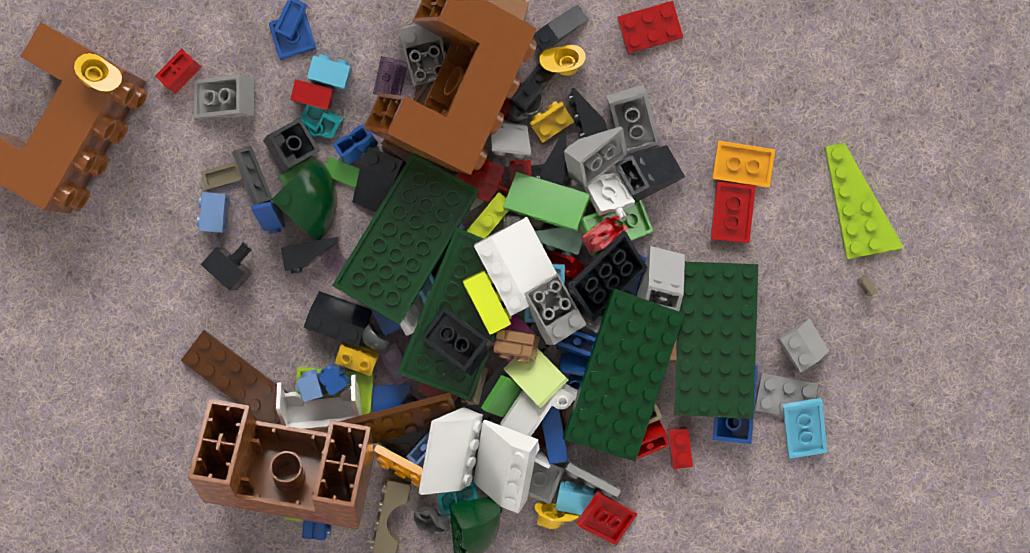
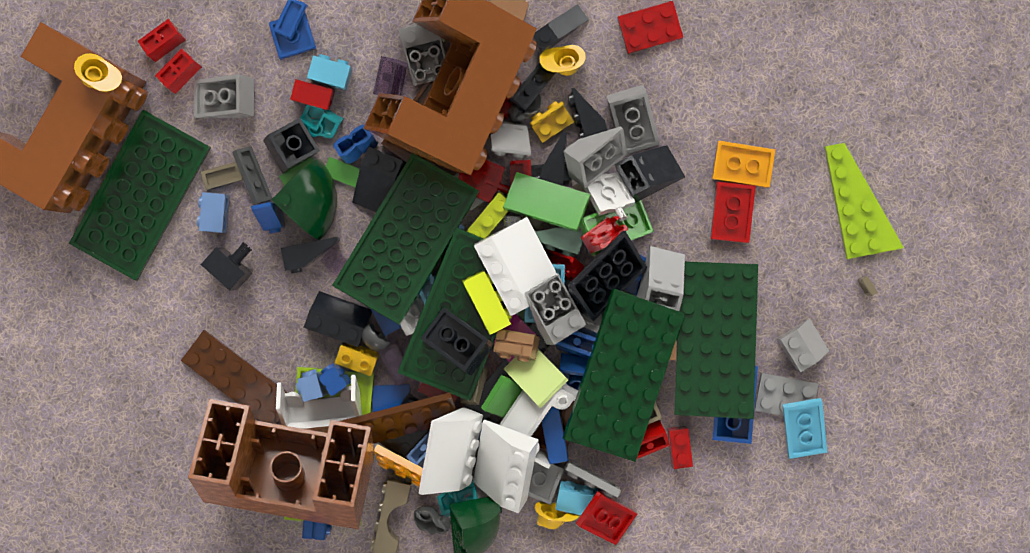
none -> dark green plate [69,110,211,281]
none -> red hinge [138,18,186,62]

